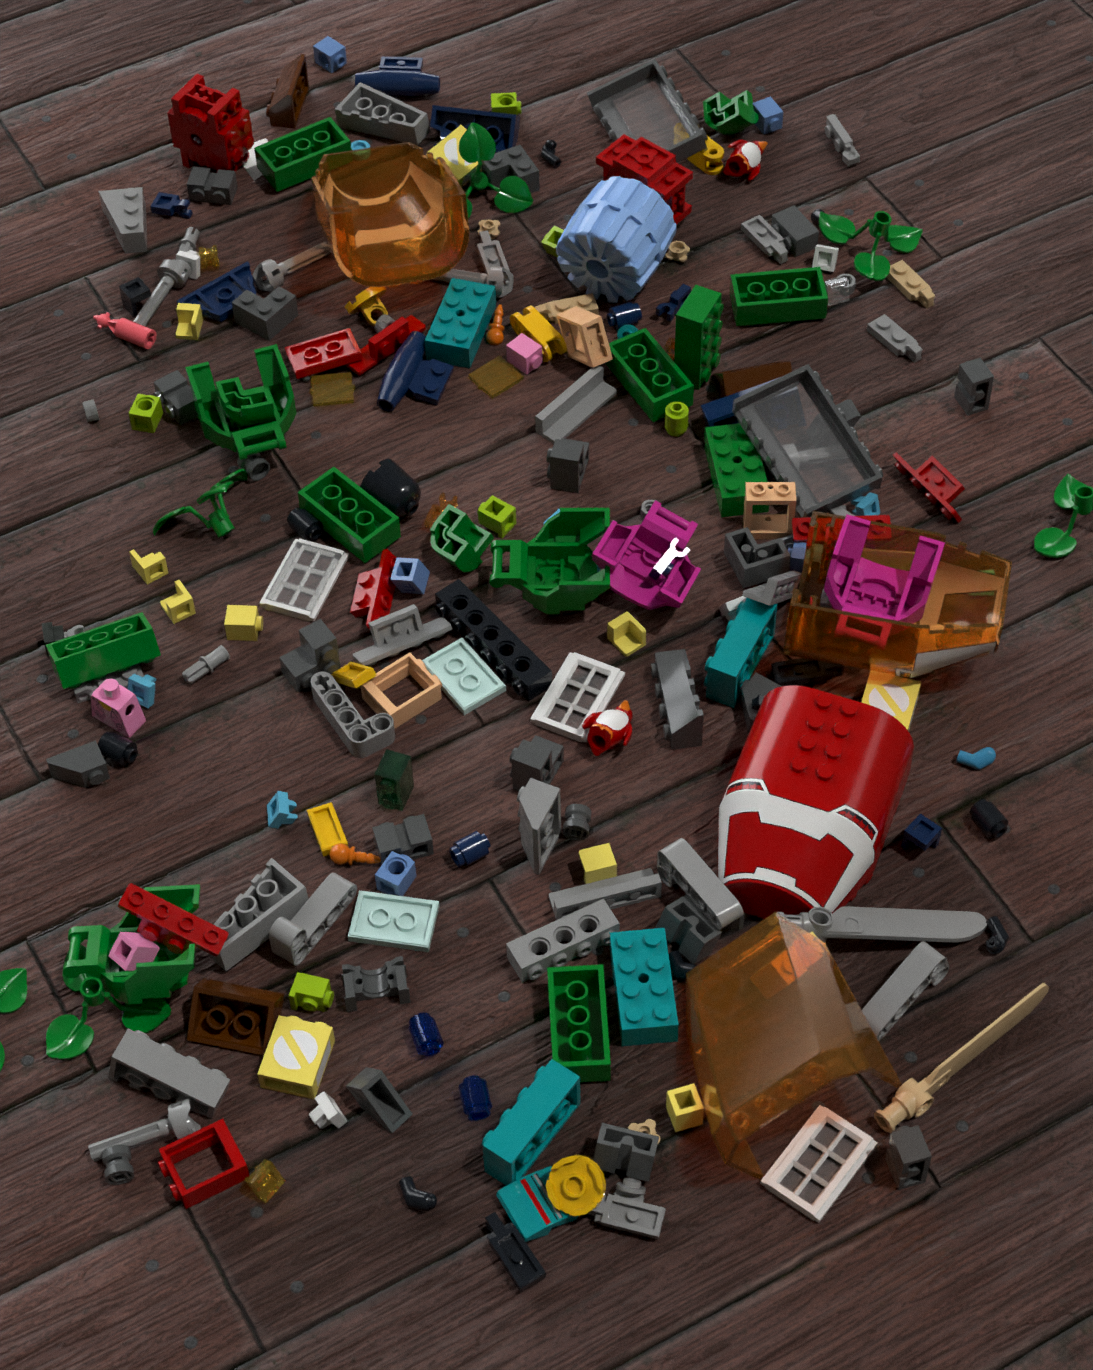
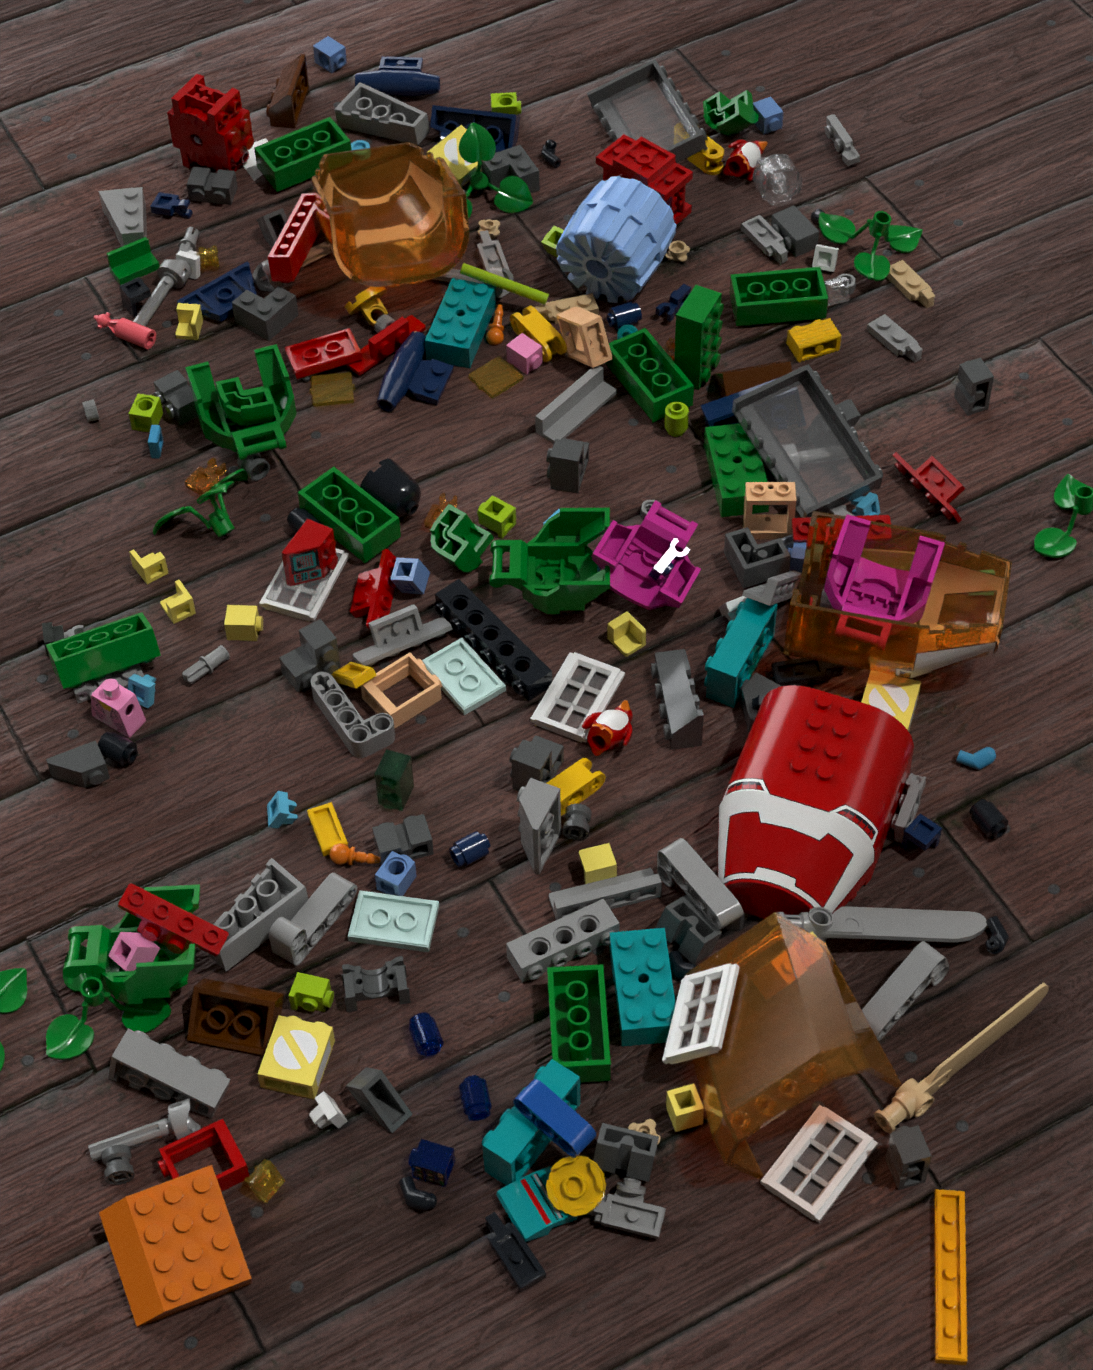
none -> orange slope [99,1165,252,1327]
none -> green panel [107,237,160,285]
none -> dark azure tile [148,425,164,459]
none -> clear orange plate [185,457,226,495]
none -> dark grey slope [256,208,288,248]
none -> red brick [268,193,321,283]
none -> red slope [281,519,338,586]
none -> clear blue brick [408,1139,455,1187]
none -> lime piece [460,263,549,305]
none -> blue beam [513,1079,596,1158]
none -> yellow piece [546,758,606,816]
none -> white piece [662,963,740,1065]
none -> clear brick [753,154,803,206]
none -> yellow brick [787,318,841,363]
none -> light grey hinge [891,773,926,843]
none -> light orange tile [934,1189,967,1365]

